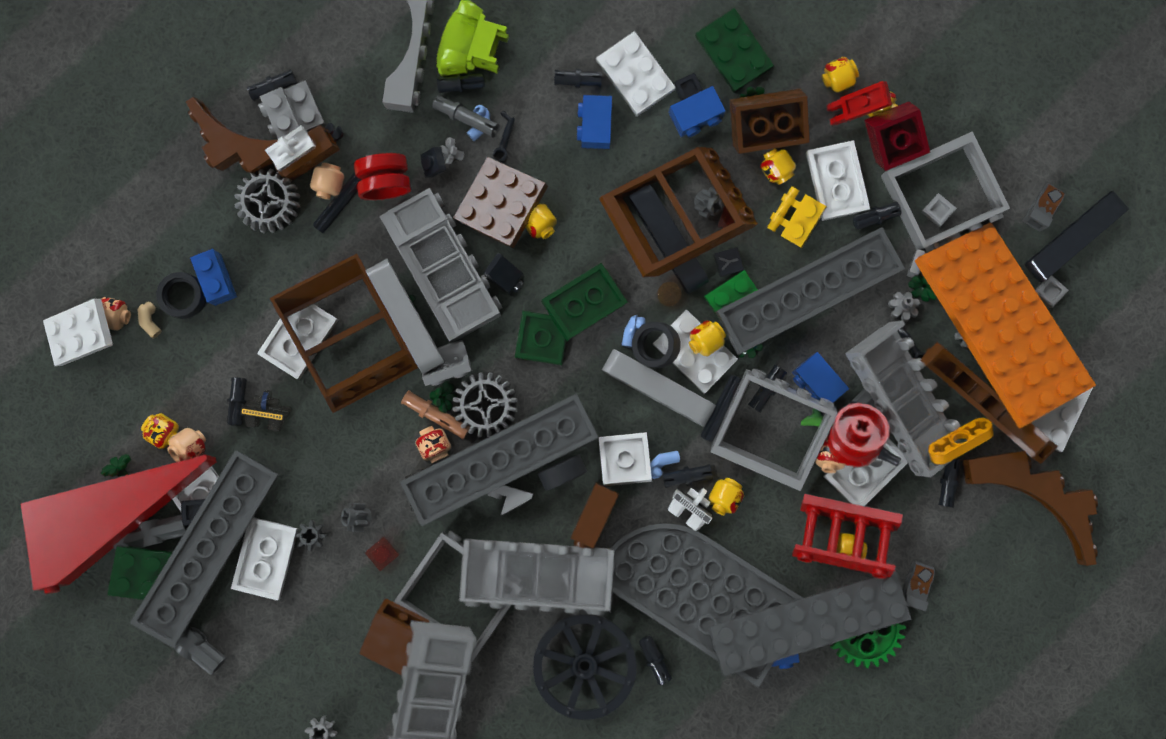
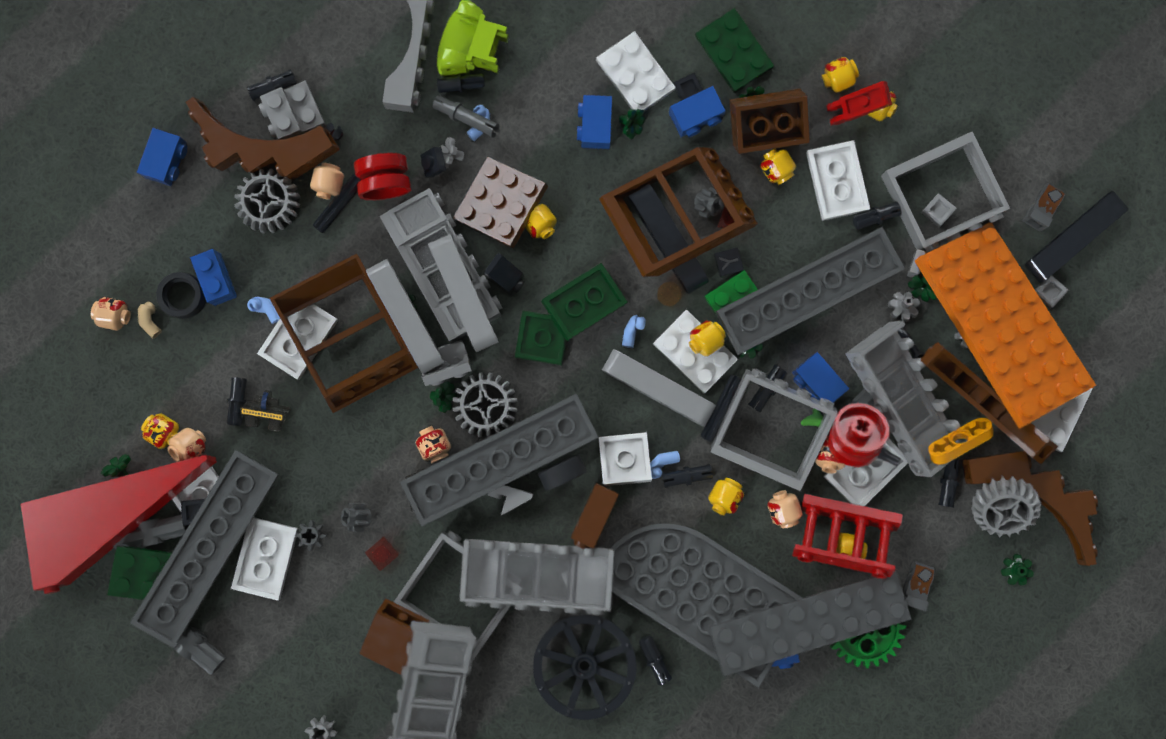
white plate [43,299,113,366] -> none
white hips [265,125,316,172] -> none
nougat pin [401,390,471,440] -> none
black piece [493,111,515,163] -> none
black pin [554,69,602,88] -> none
black tyre [632,322,681,368] -> none
white hips [668,488,712,531] -> none
yellow plate [767,186,827,248] -> none
dark red brick [864,101,931,171] -> none
none -> blue brick [137,128,187,186]
none -> light blue arm [247,297,280,324]
none -> light grey beam [428,234,498,352]
none -> dark green plant [619,109,645,139]
none -> light nougat head [767,490,803,528]
none -> light grey gear [971,476,1041,538]
none -> dark green plant [1001,554,1034,586]

